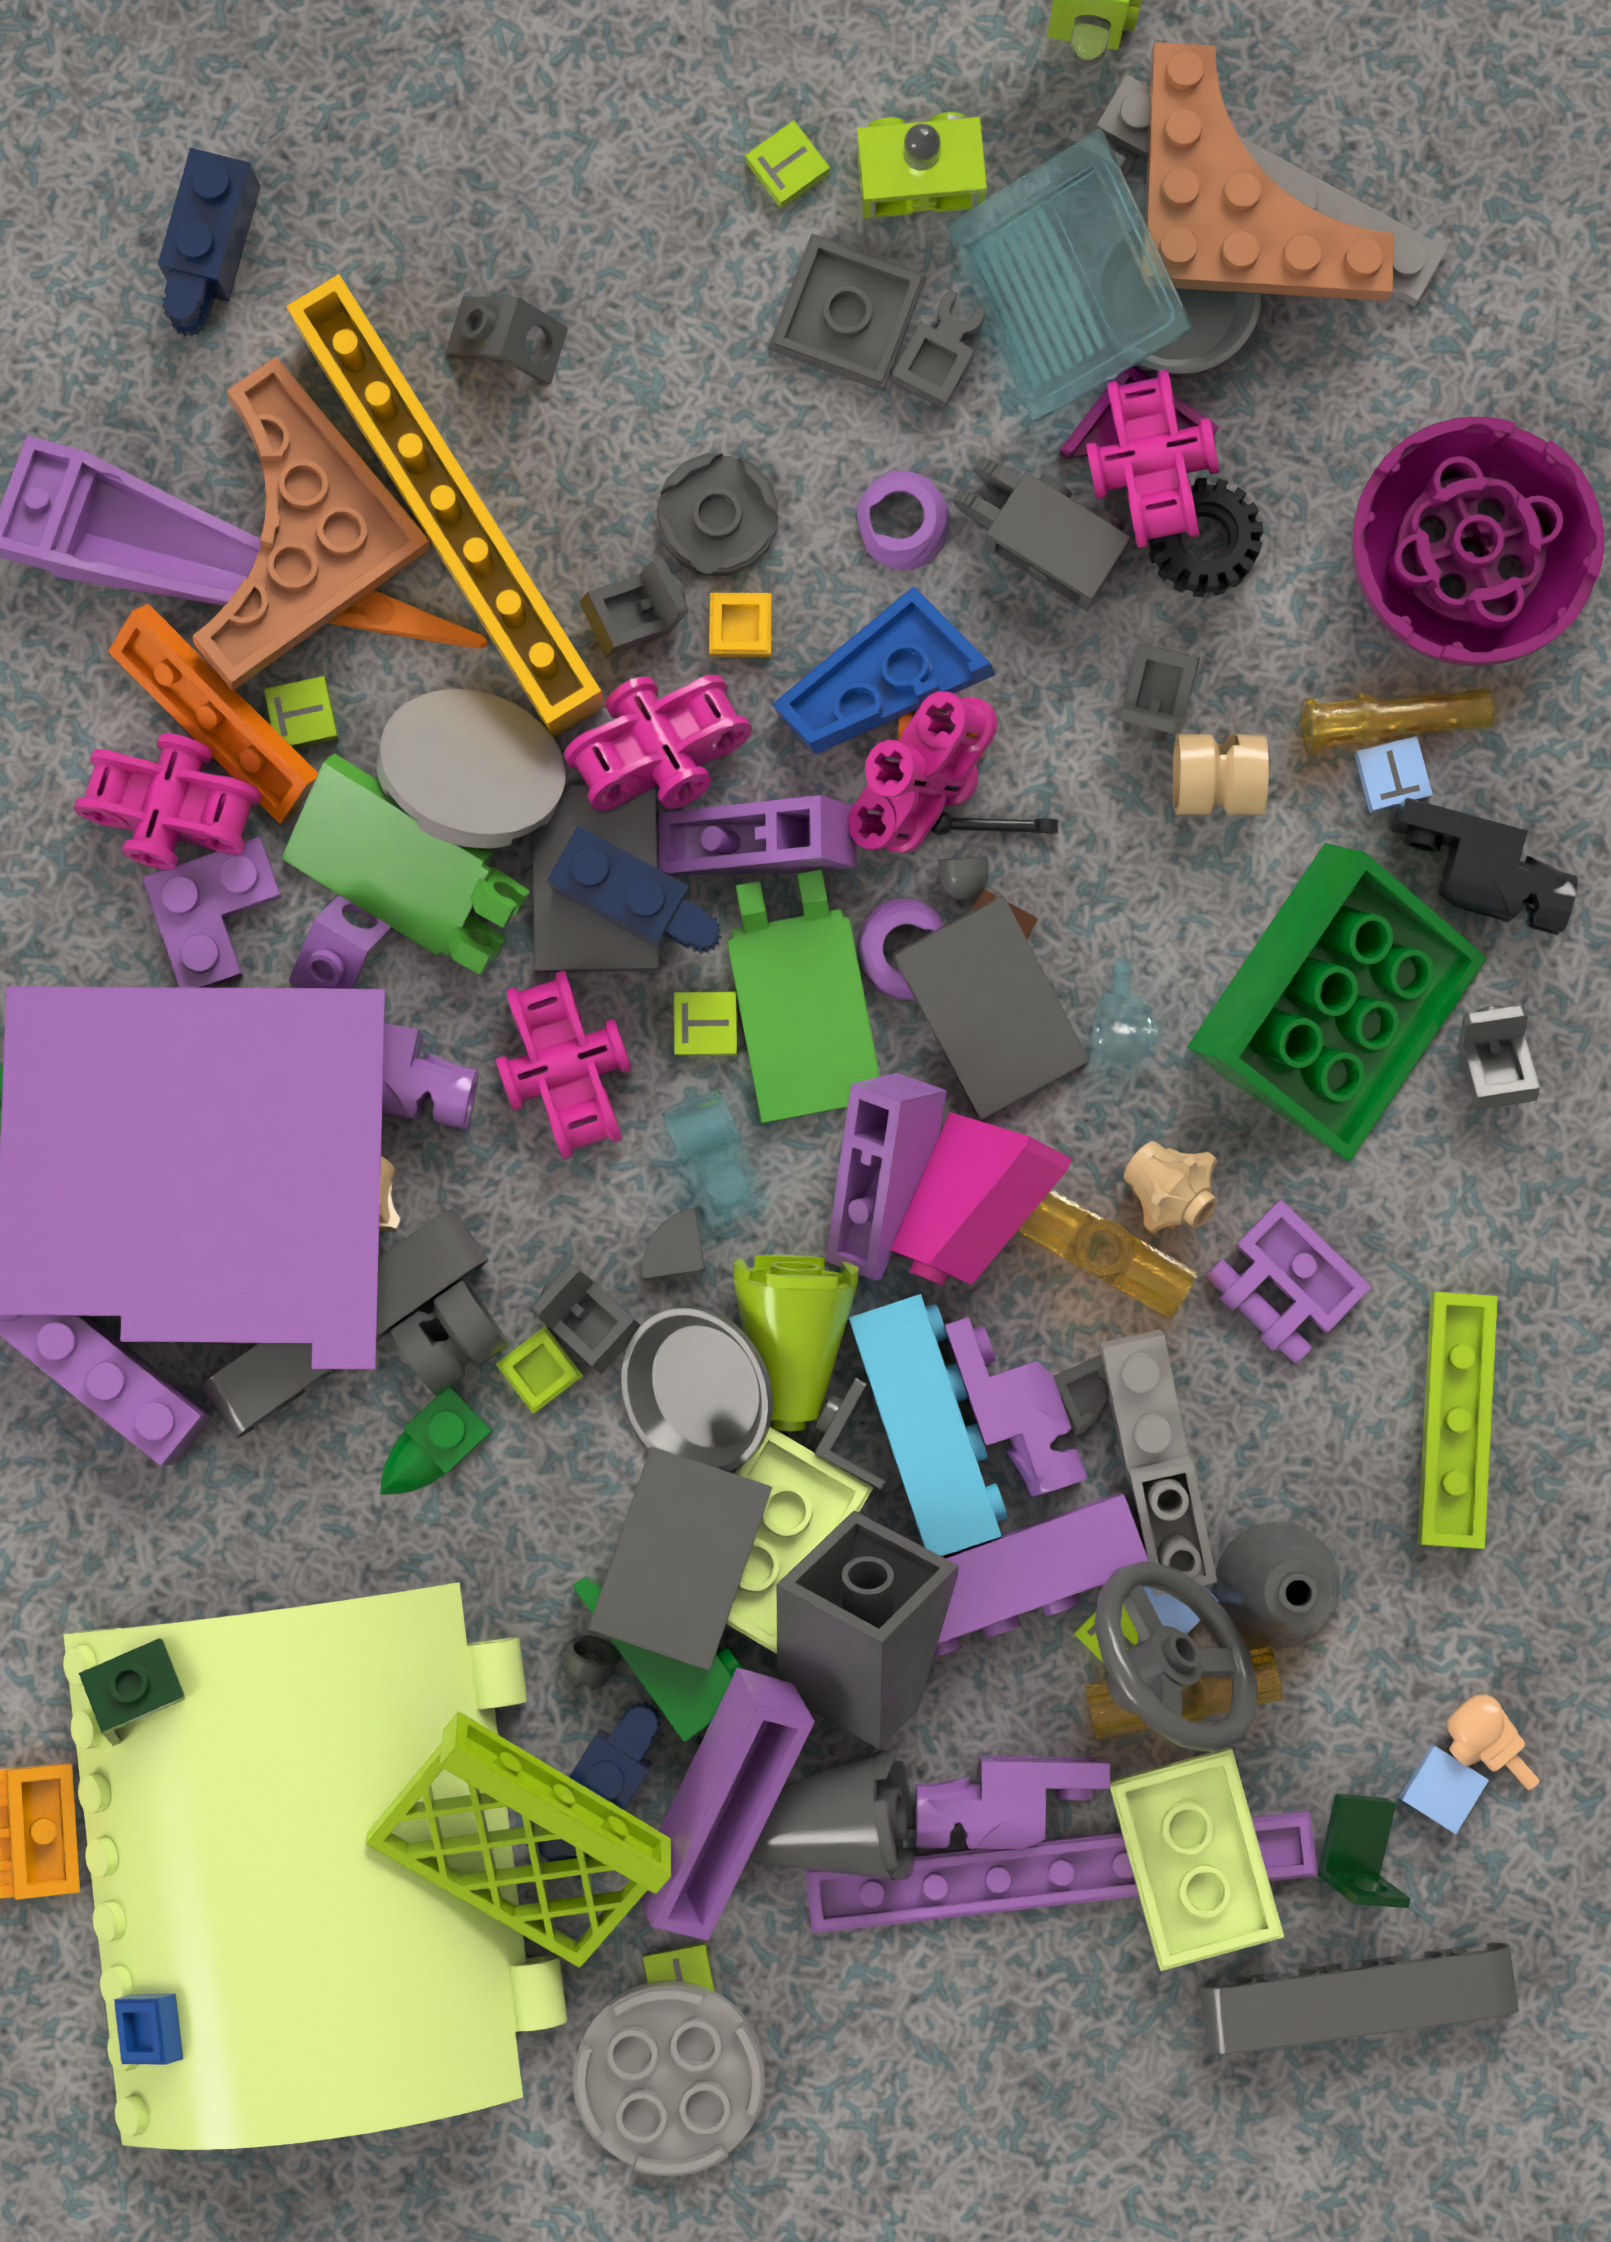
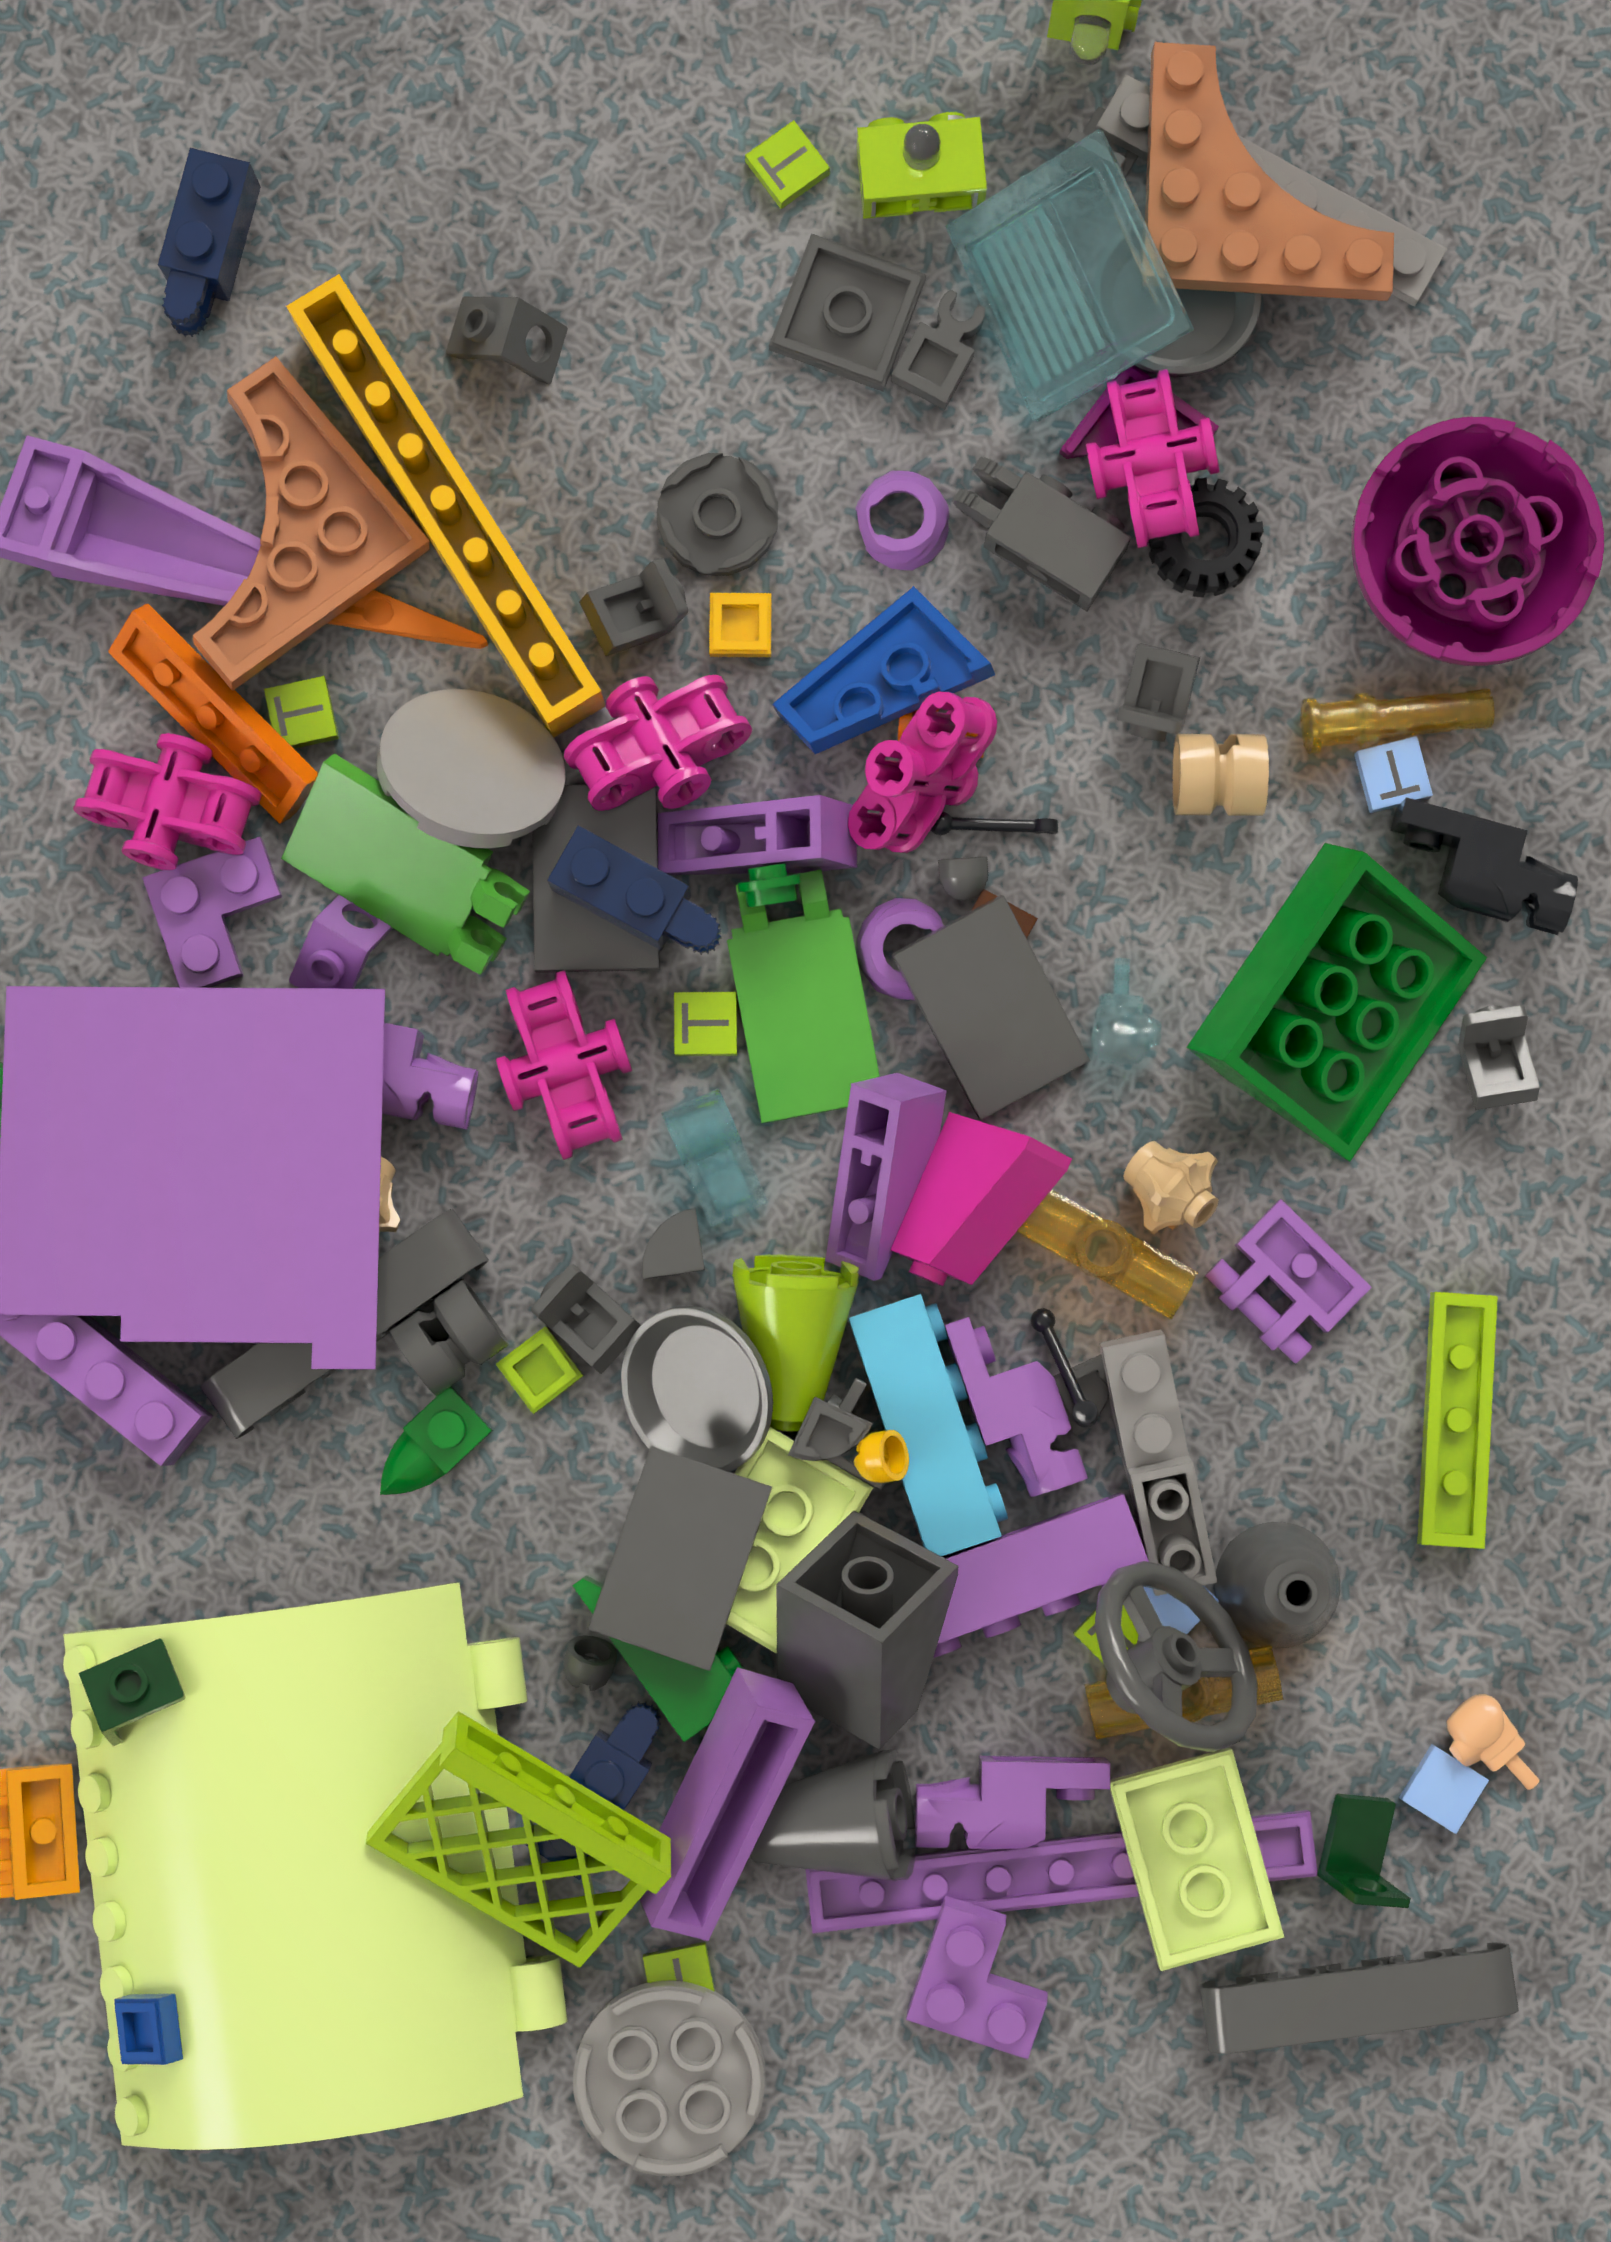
none -> green plate [737,863,801,907]
none -> dark grey tile [788,1397,873,1461]
none -> yellow hinge [854,1430,909,1483]
none -> medium lavender plate [906,1895,1048,2059]
none -> black hinge [1031,1308,1098,1428]

